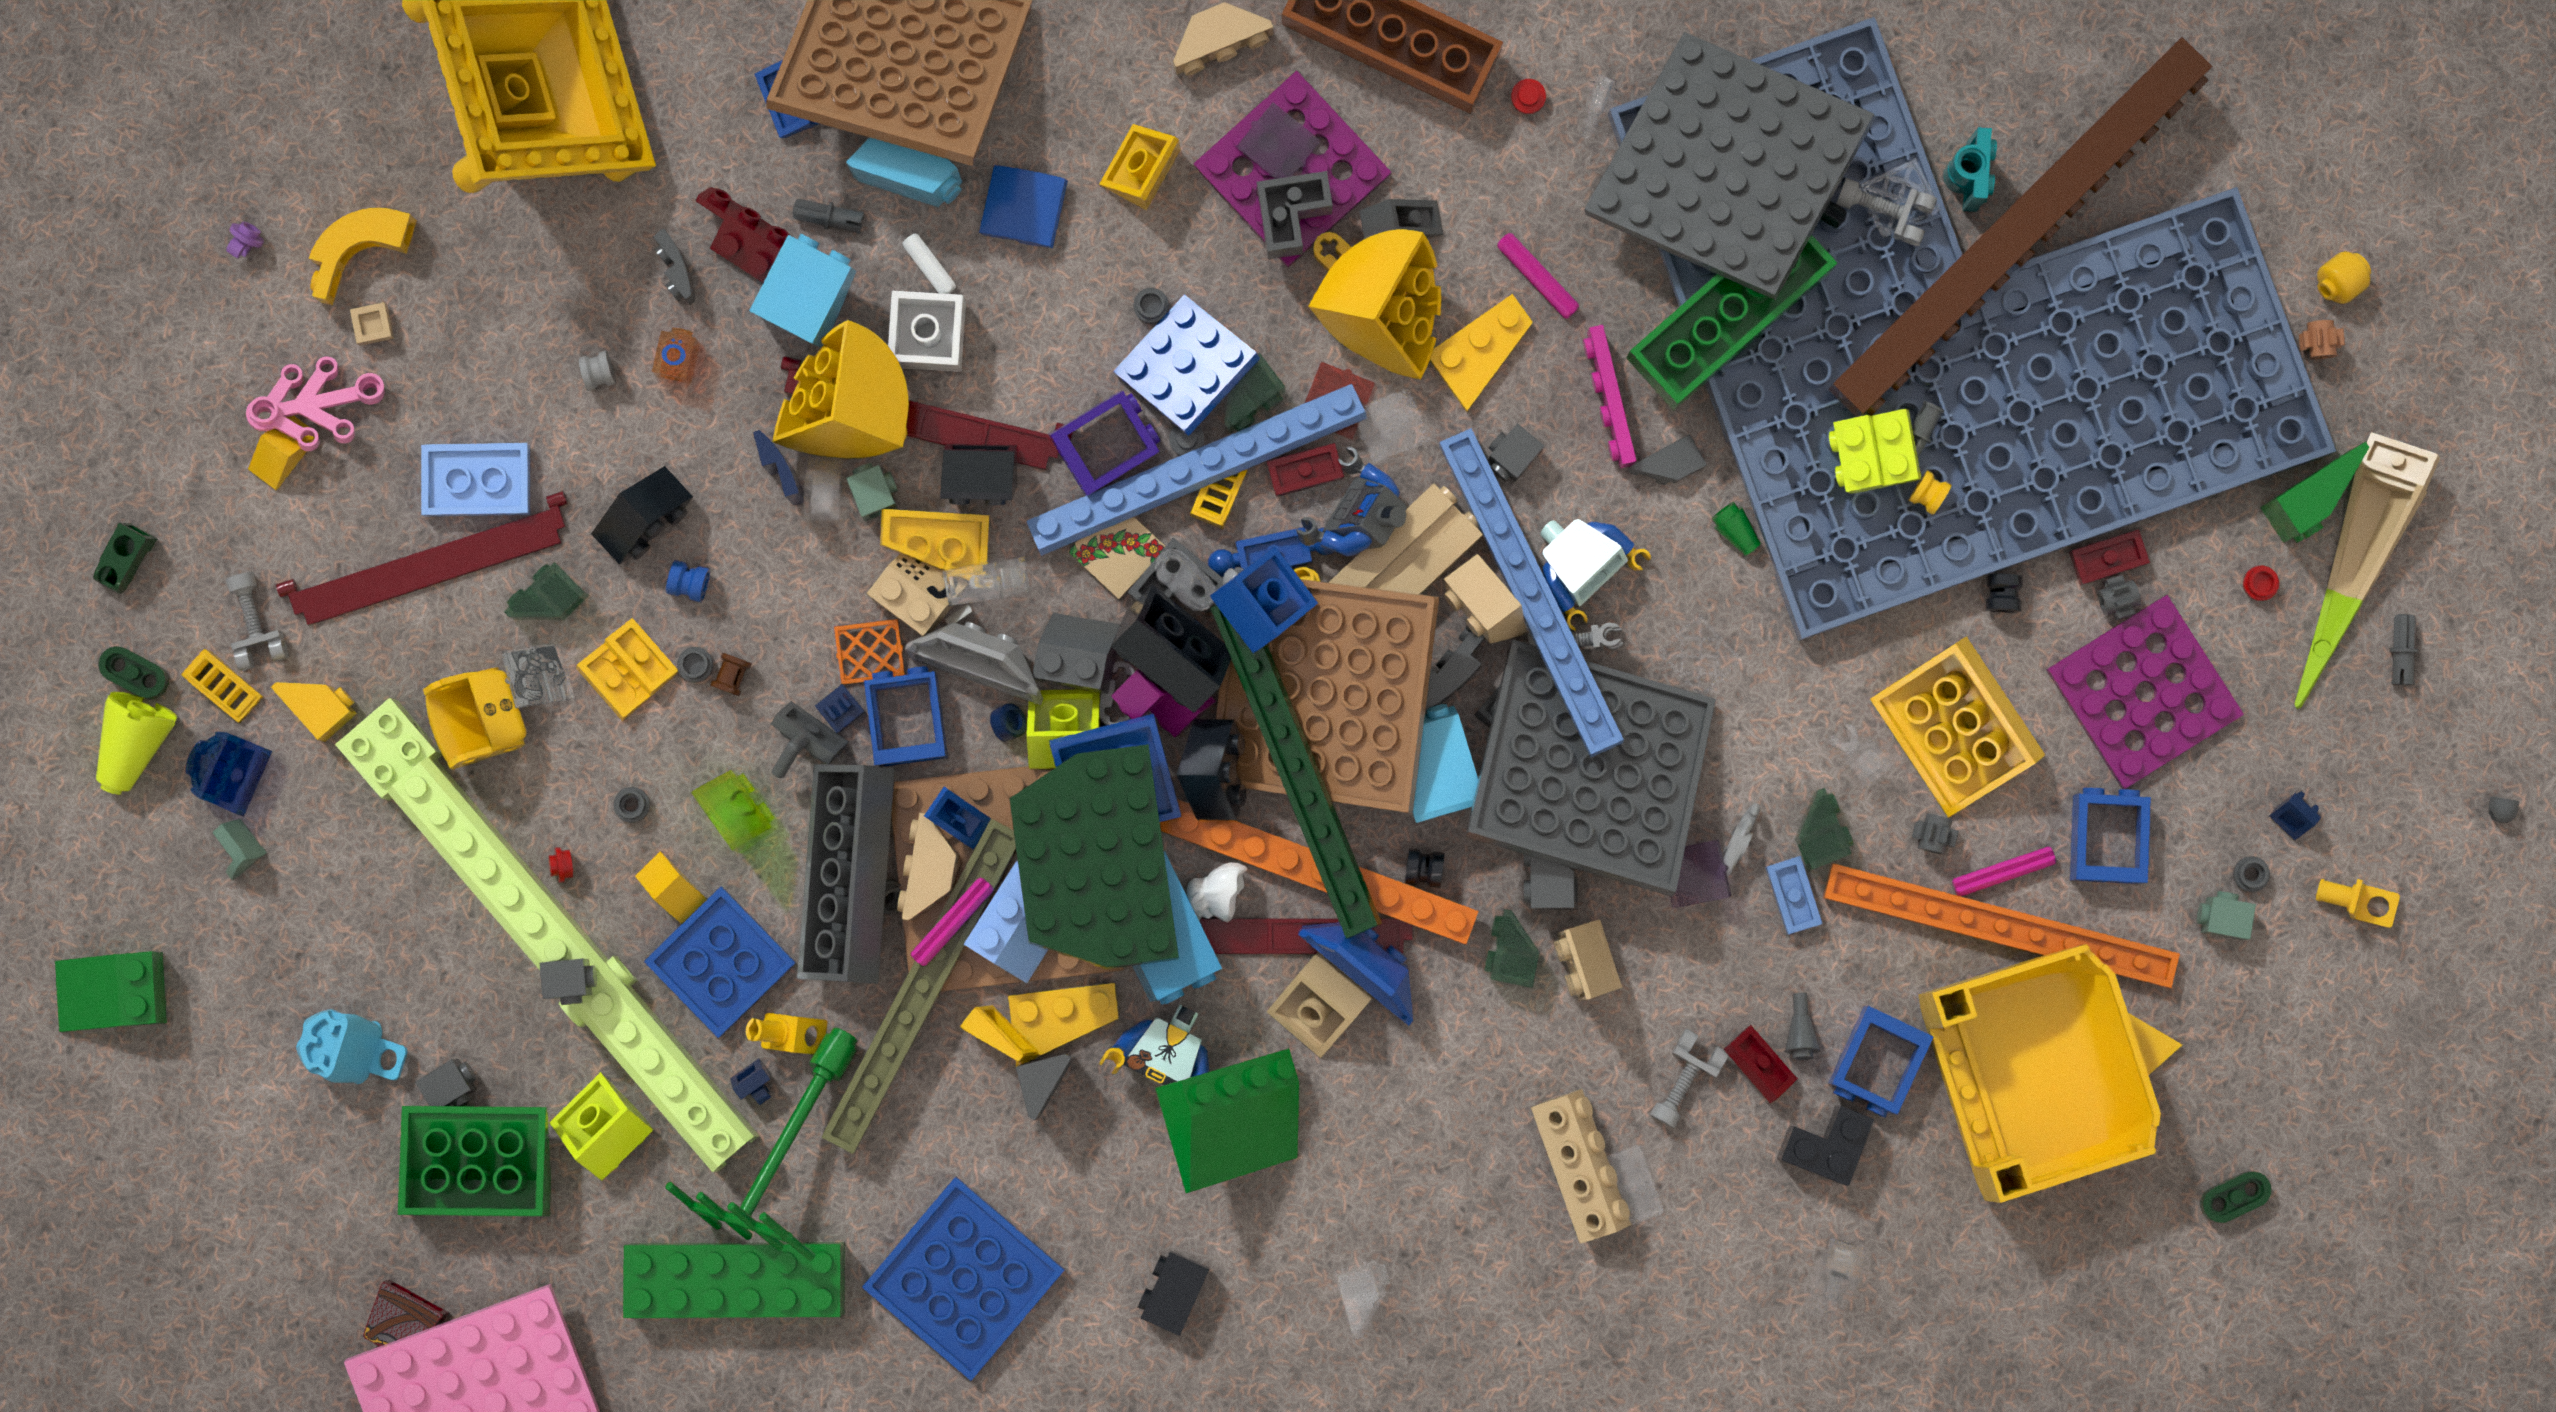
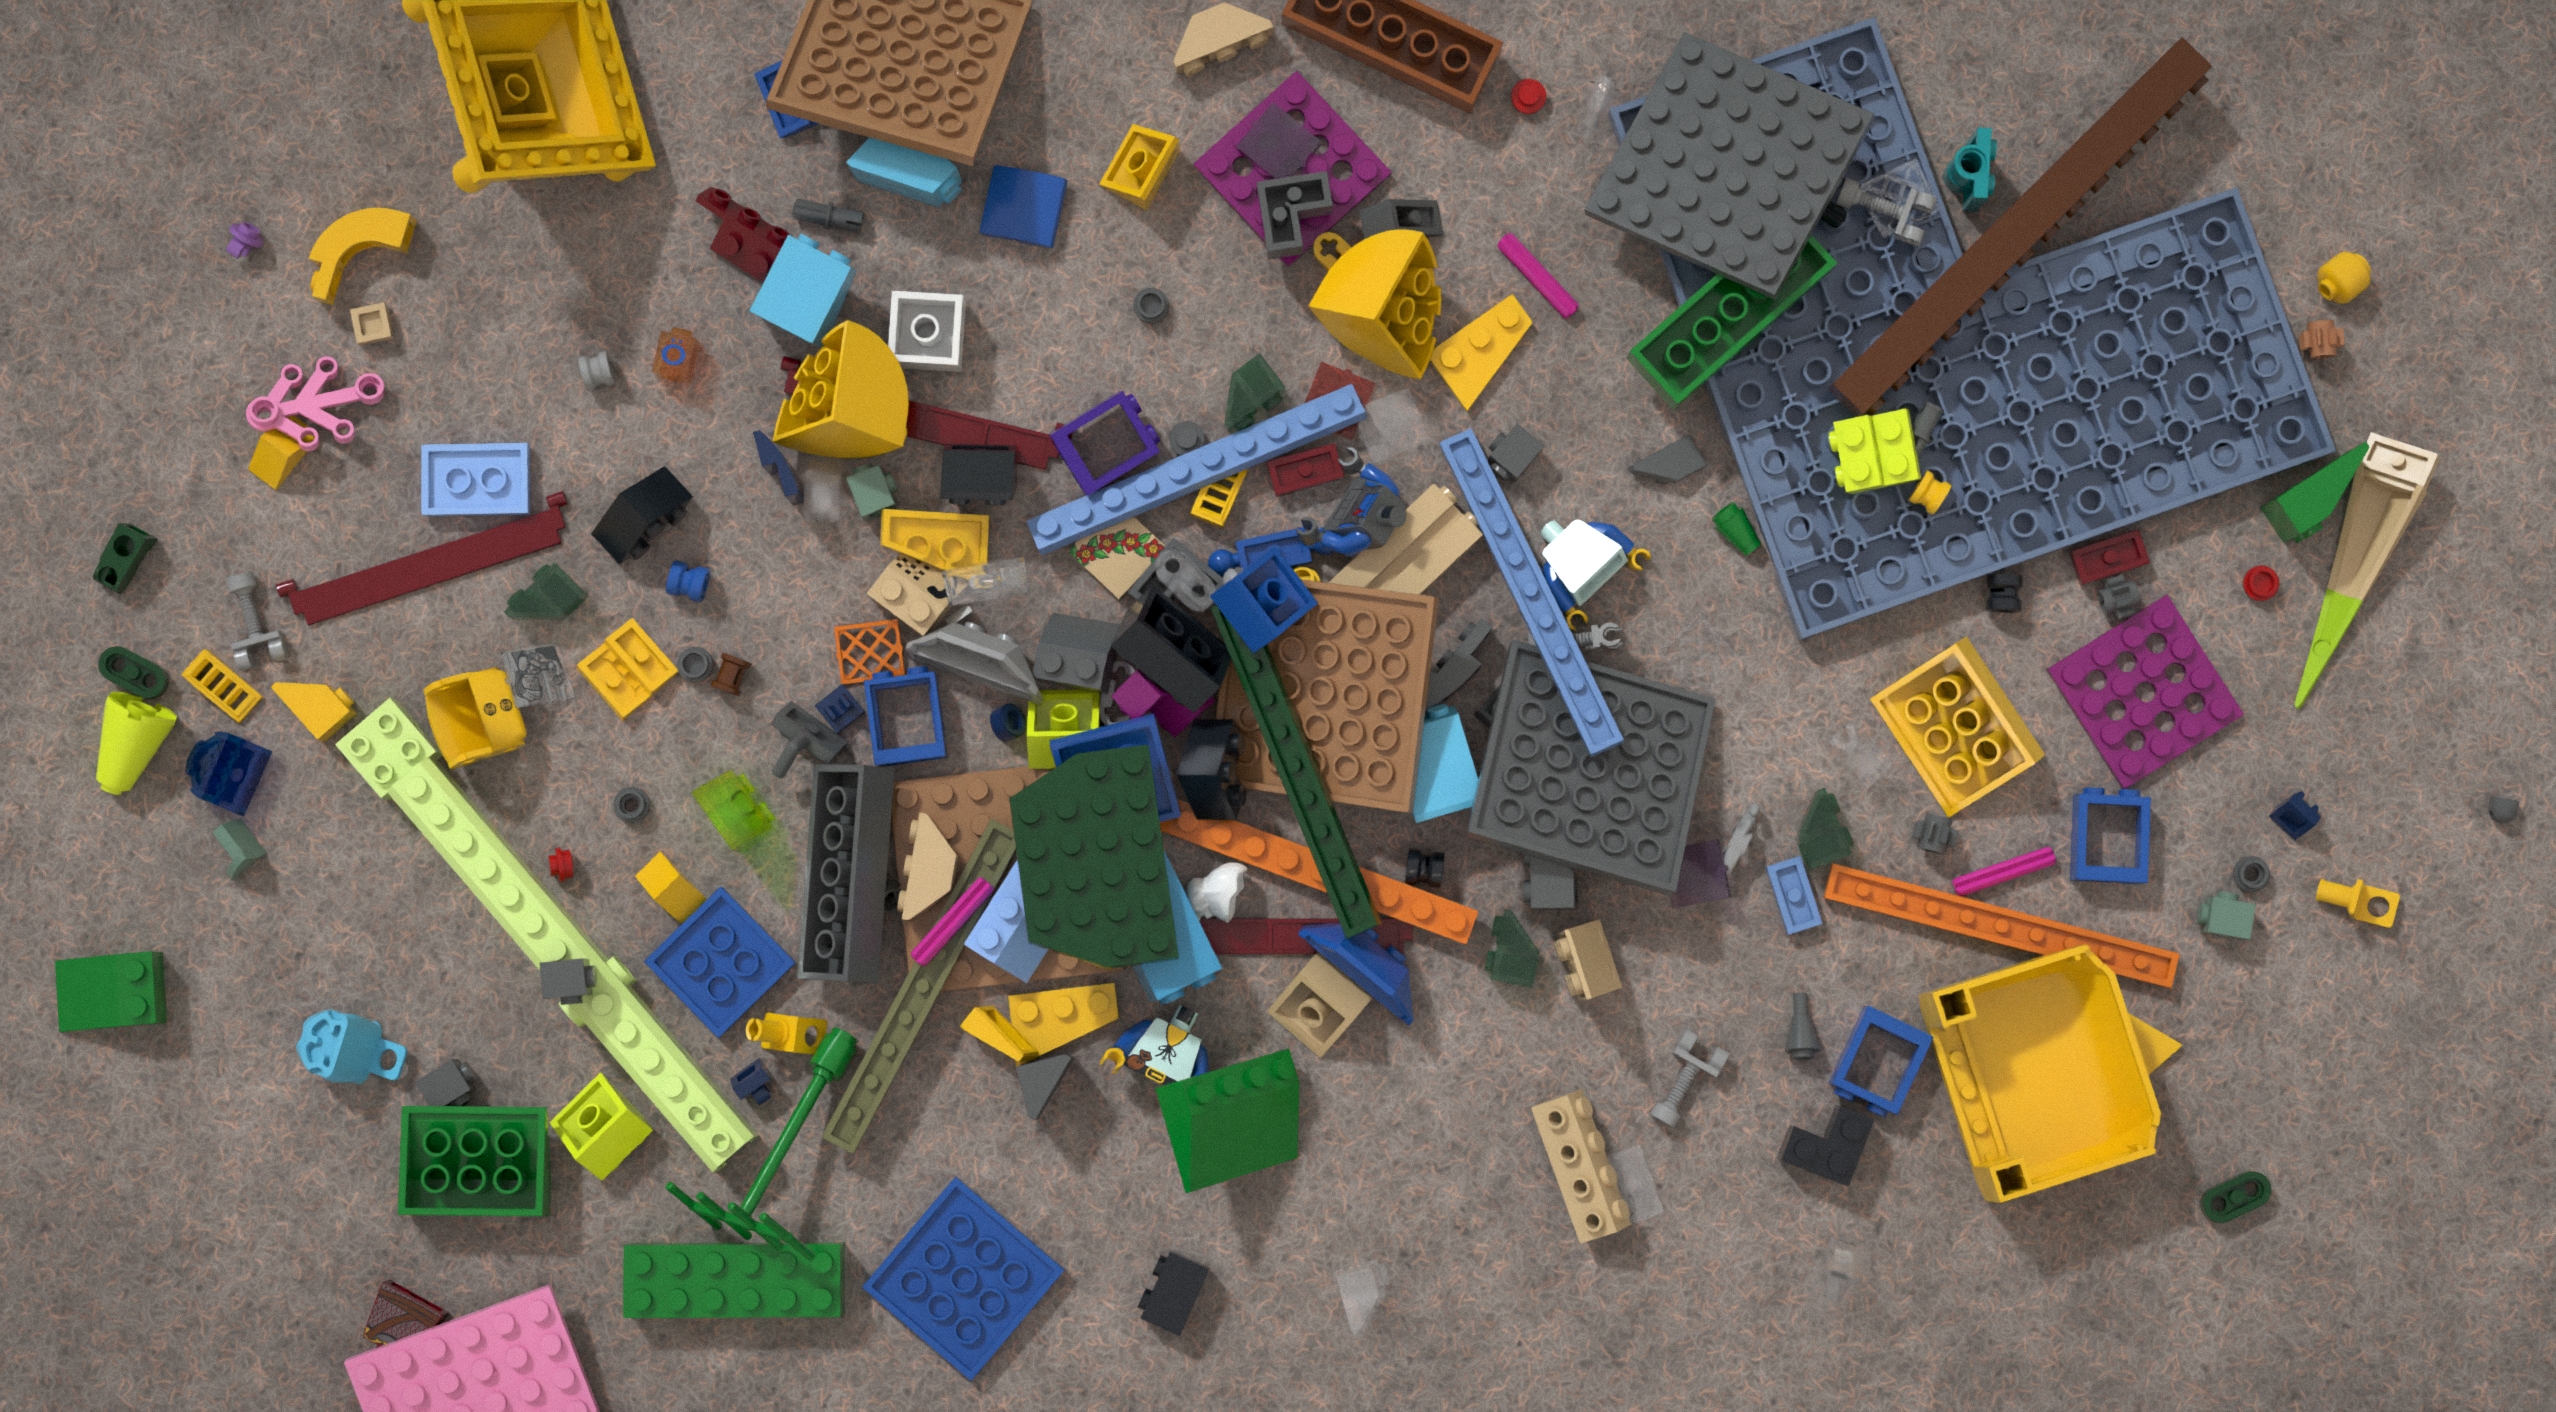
dark grey slope [653,228,696,305] -> none
white axle [902,233,956,294] -> none
blue slope [924,787,991,850] -> none
plate [1113,294,1260,436] -> none
tan slope [1444,554,1527,644] -> none
dark pink plate [1583,324,1636,469] -> none
dark red plate [1723,1025,1798,1104] -> none
dark grey axle [2389,614,2419,685] -> none

